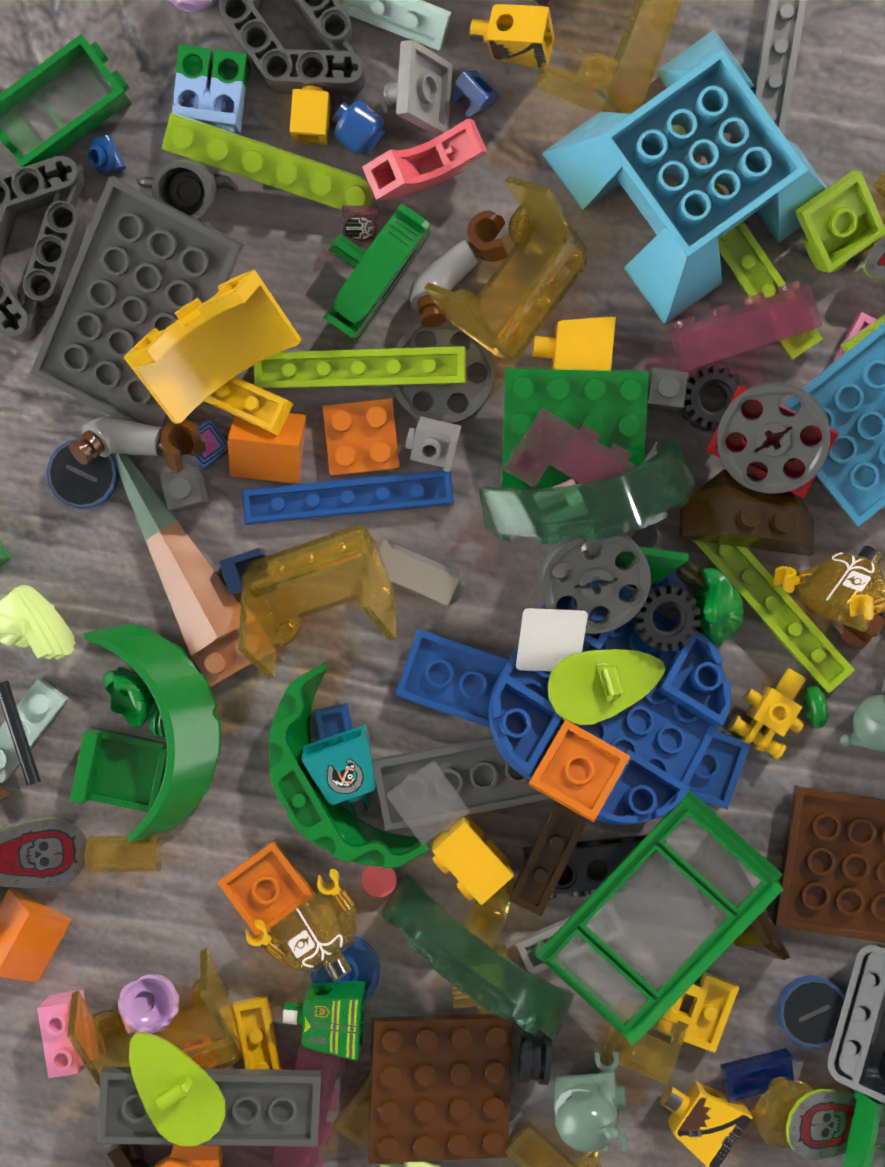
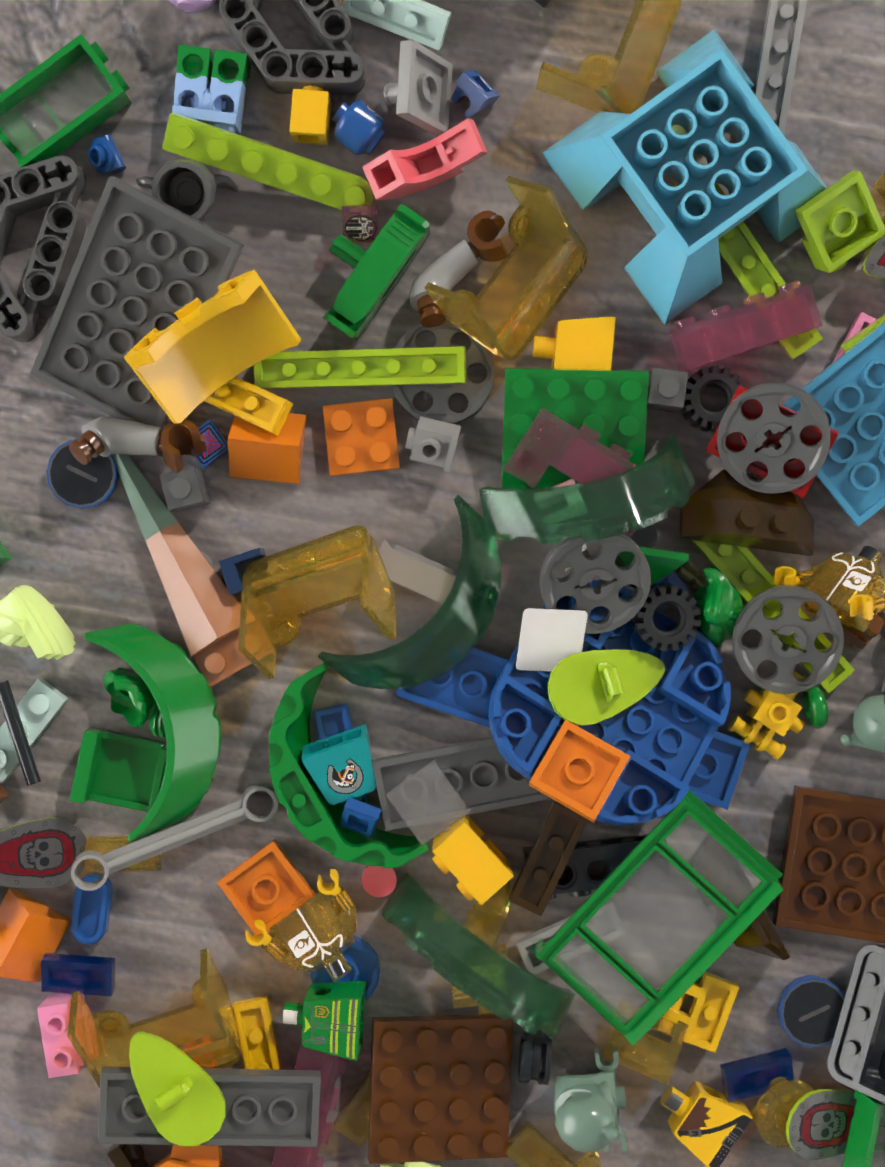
lavender hair [118,974,179,1034] -> none
blue tile [241,470,454,525] -> none
yellow torso [470,4,555,70] -> none
none -> clear blue plate [41,953,115,996]
none -> light grey piece [71,784,278,891]
none -> blue tile [71,872,113,944]
none -> clear green windscreen [317,495,502,689]
none -> blue tile [340,797,382,837]
none -> dark grey wedge [732,586,844,694]

